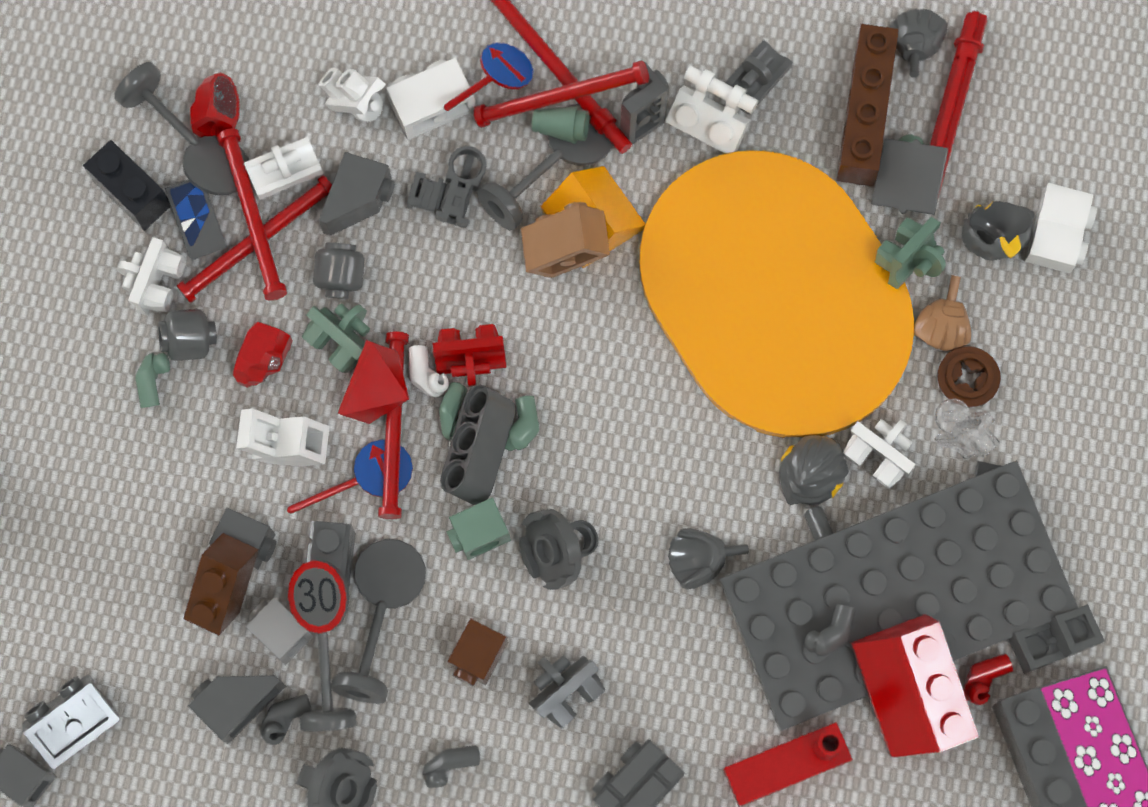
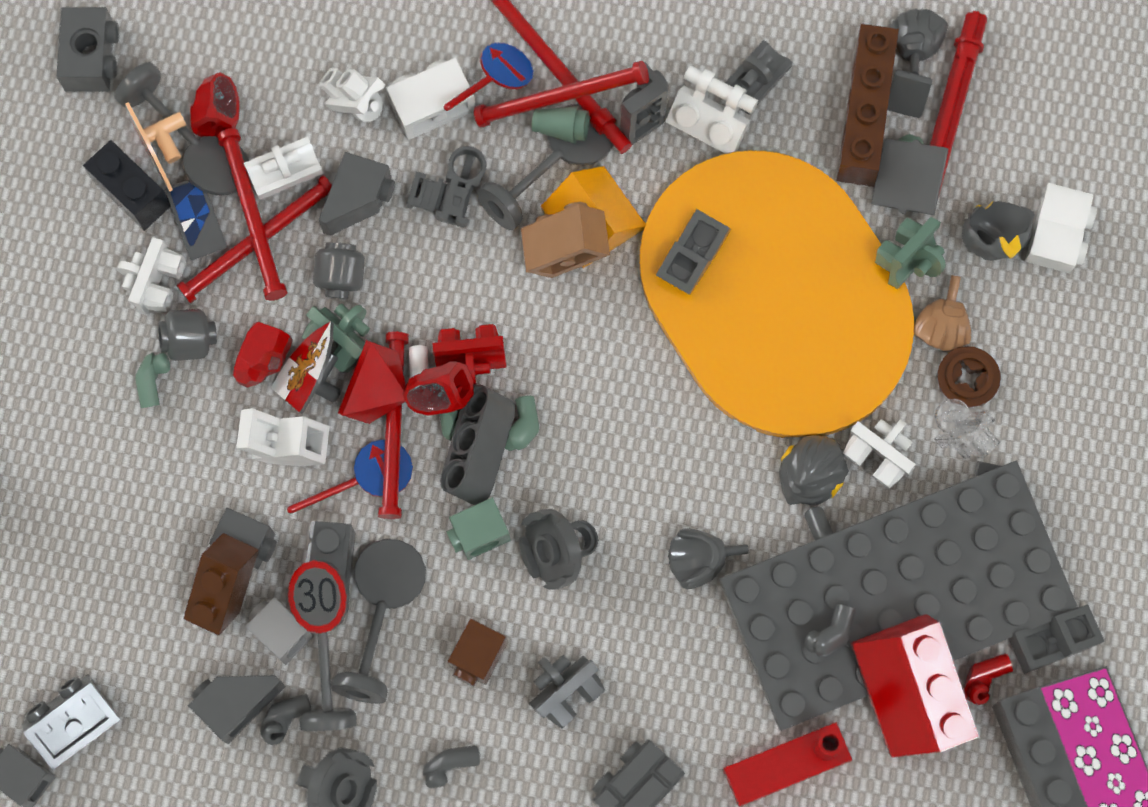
none -> dark grey brick [56,7,119,92]
none -> light nougat shield [125,102,186,192]
none -> shield [271,321,341,414]
none -> red rock [403,362,474,416]
none -> dark grey slope [656,209,731,295]
none -> dark grey slope [888,69,933,118]

